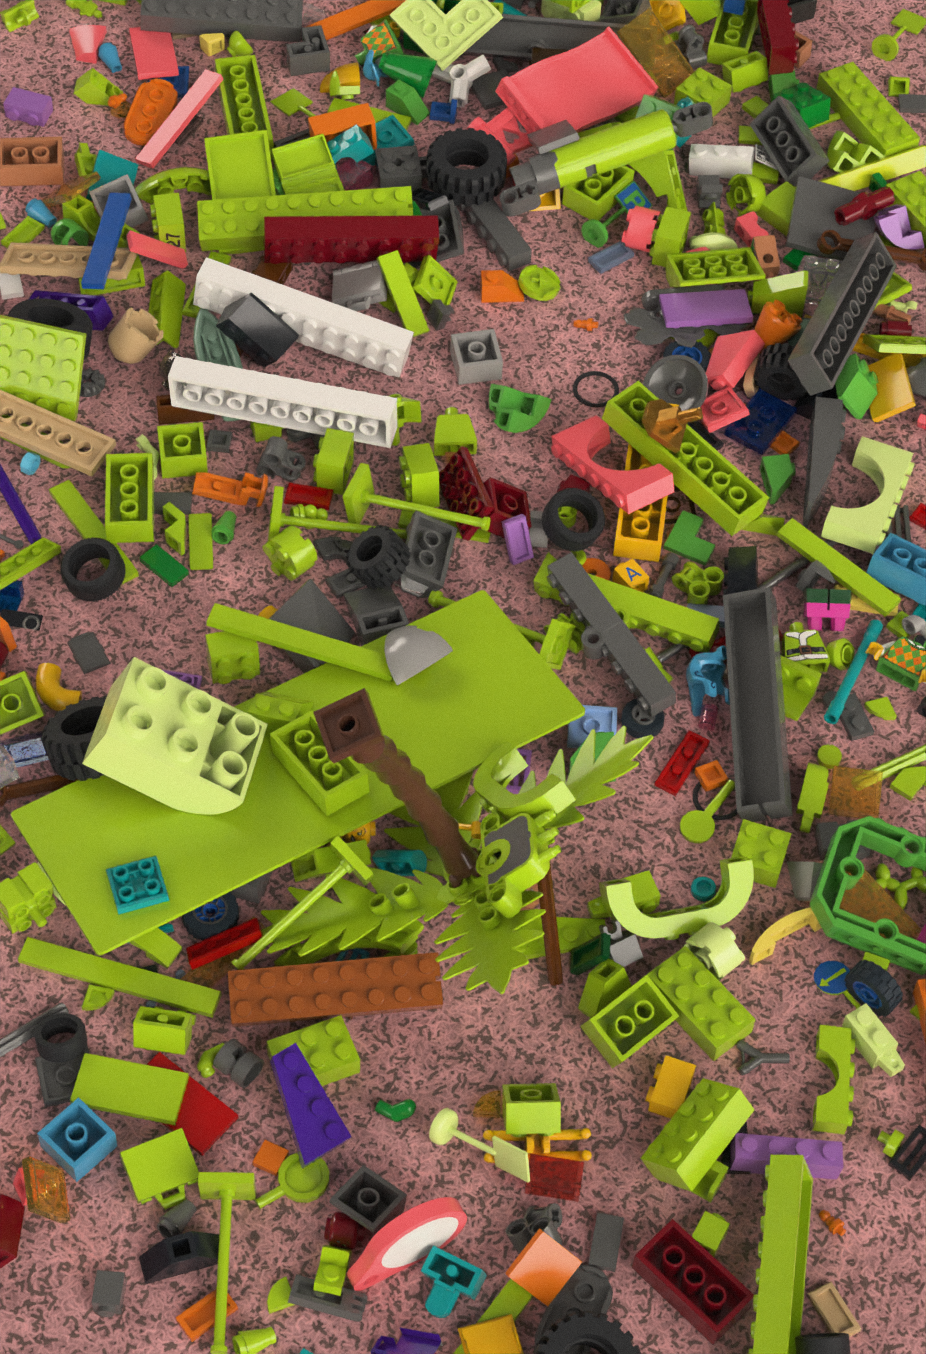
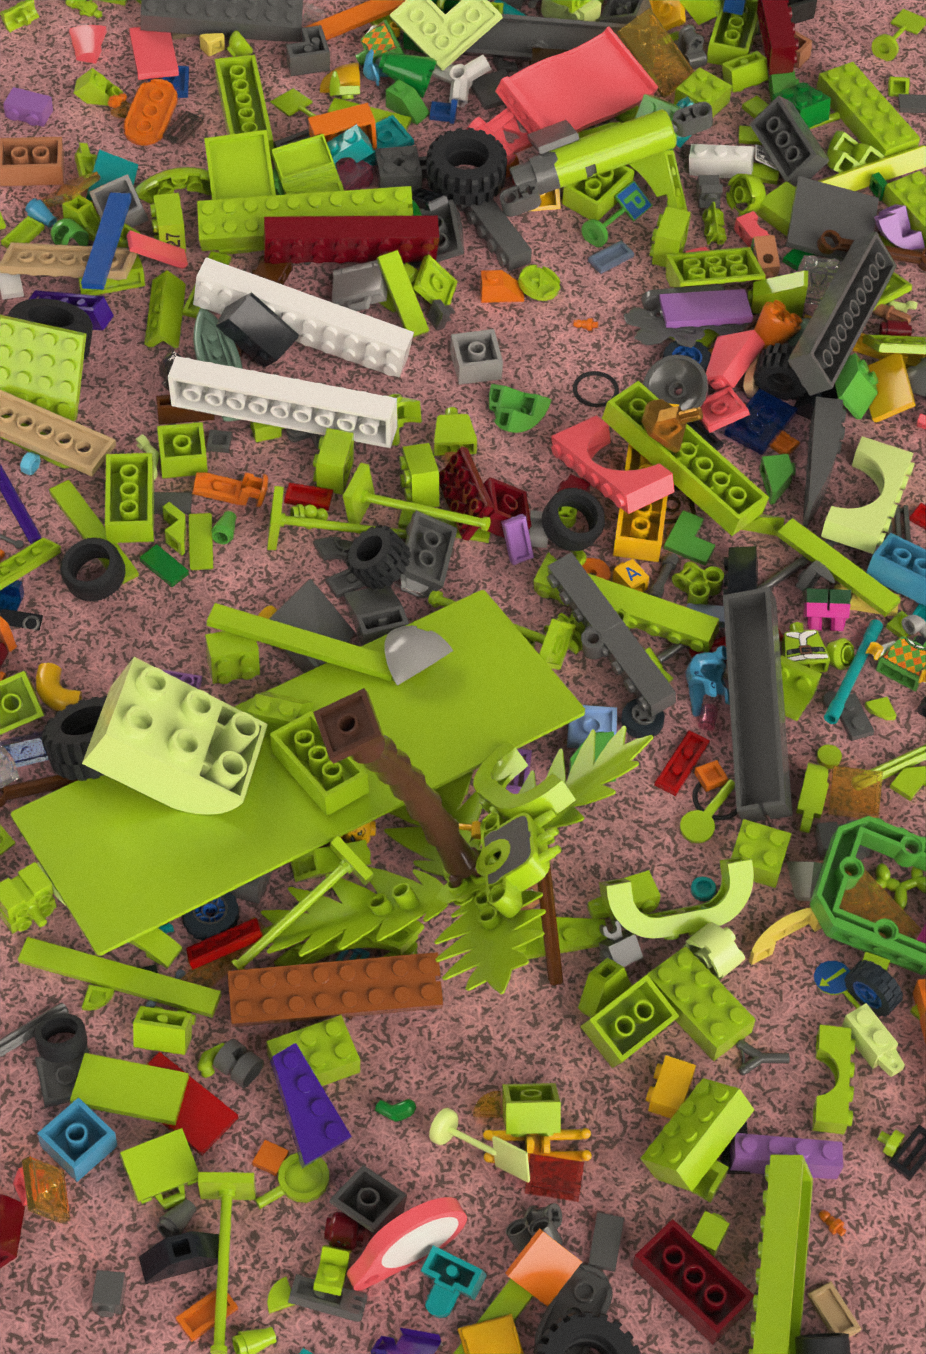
dark grey piece [67,632,111,674] -> none
dark grey gear [80,367,105,397] -> none
dark azure cone [98,43,122,73] -> none
teal tile [106,856,169,915] -> none
tan cylinder [108,308,164,364] -> none
coral tile [135,69,223,169] -> none
dark grey piece [256,436,306,481] -> none
lime brick [262,526,318,581] -> none
teal brick [372,849,427,876] -> none
dark green tile [570,932,611,975] -> none
coral brick [621,205,661,253] -> none
yellowish green arm [689,232,738,250] -> none
dark red piece [834,187,895,226] -> none

